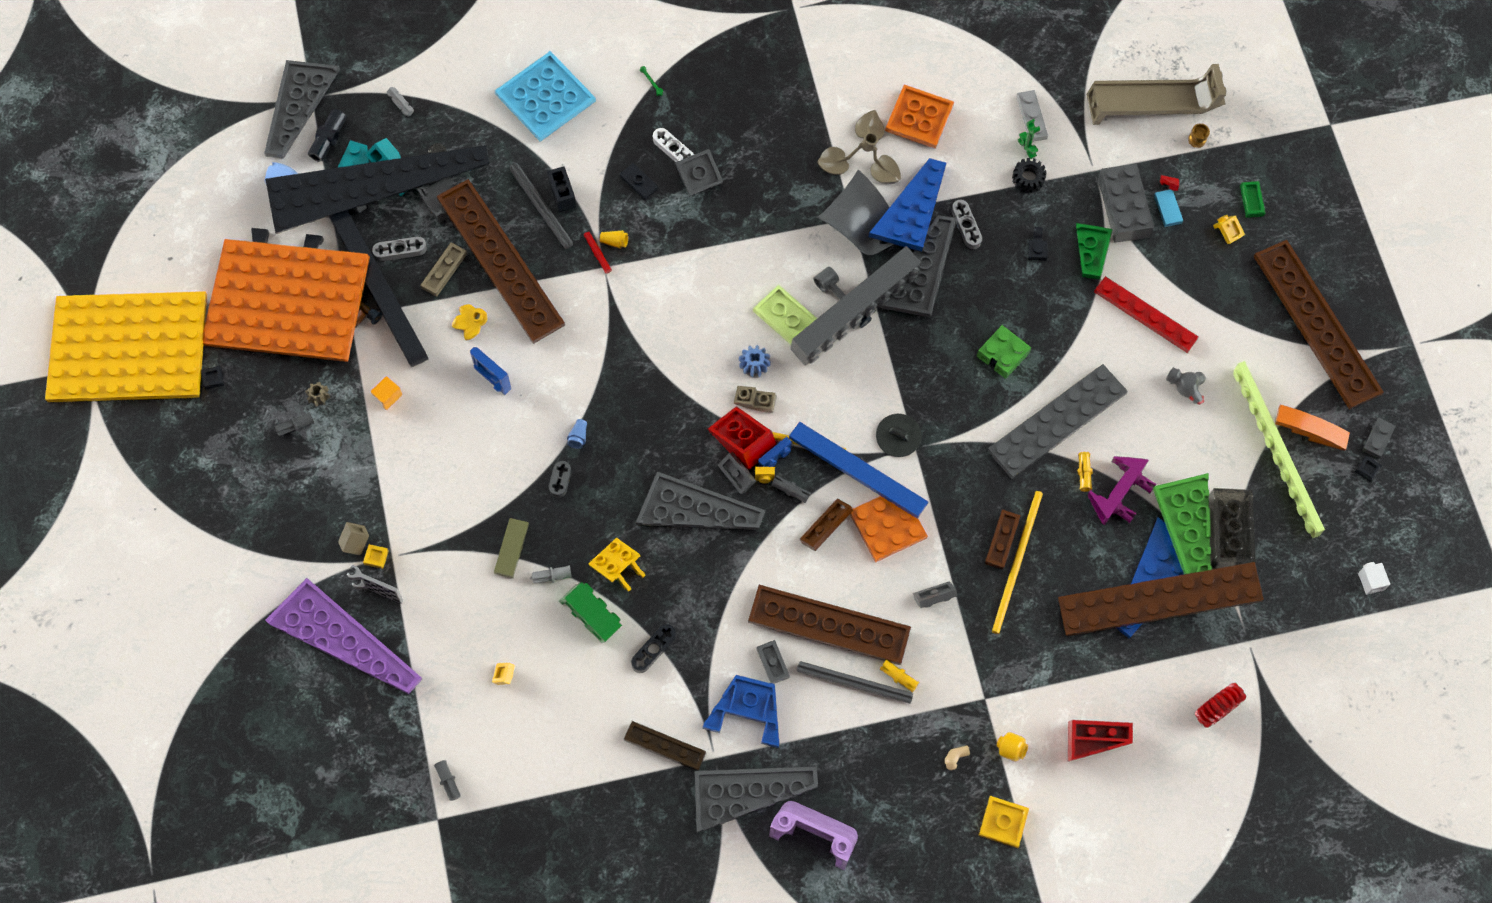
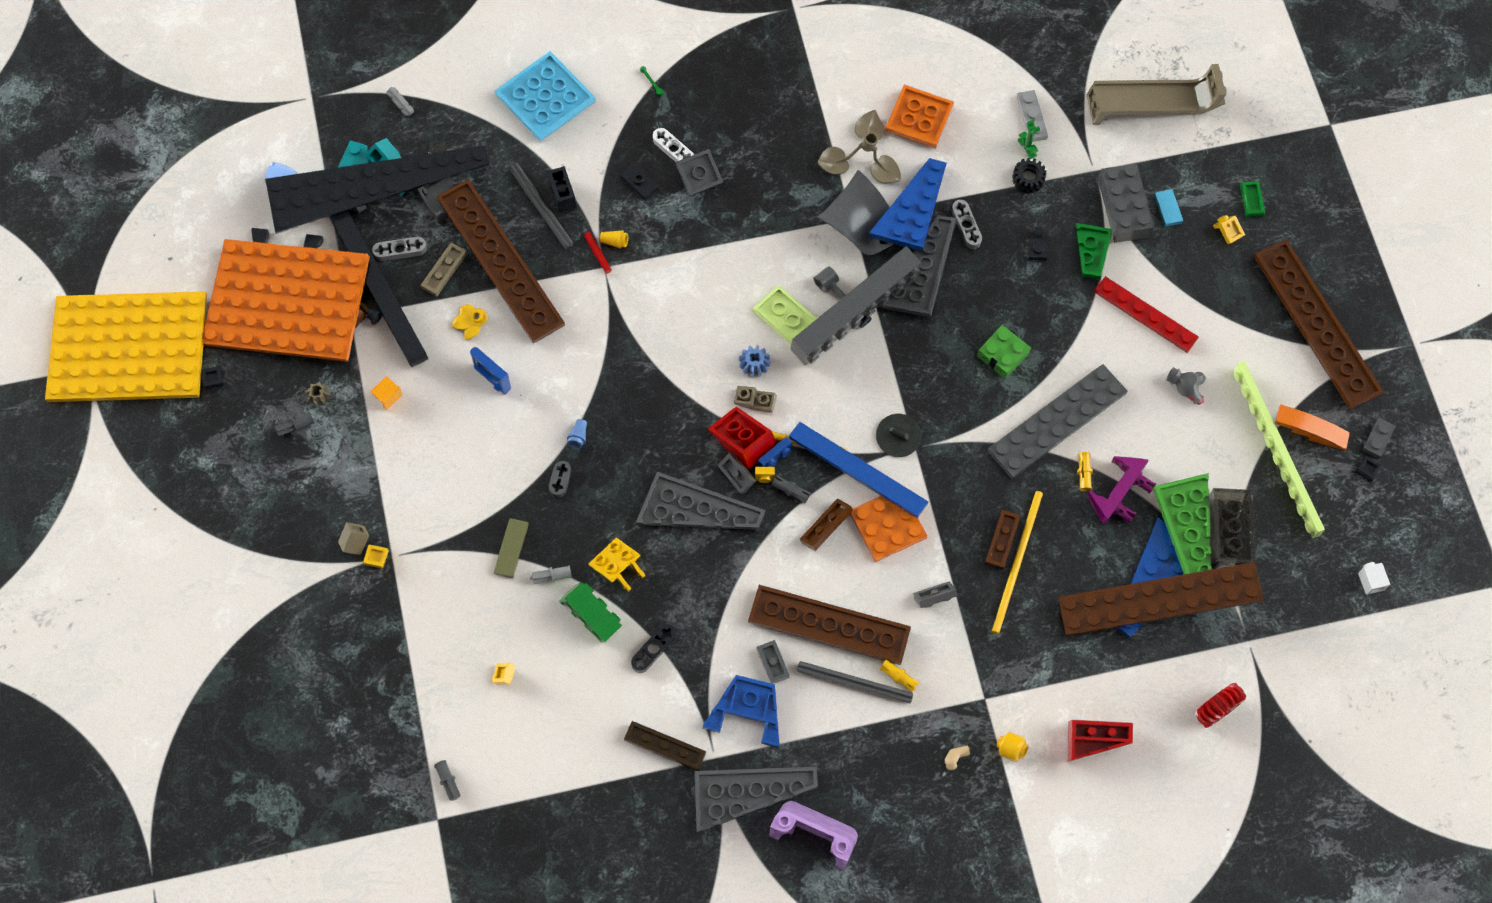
dark grey wing [264,60,340,159] -> none
medium lavender wing [265,578,422,694] -> none
black piece [308,109,347,162] -> none
light grey flag [347,565,403,604] -> none
yellow tile [979,796,1029,848] -> none
red tile [1160,175,1179,191] -> none
pearl gold wheel [1188,123,1210,148] -> none

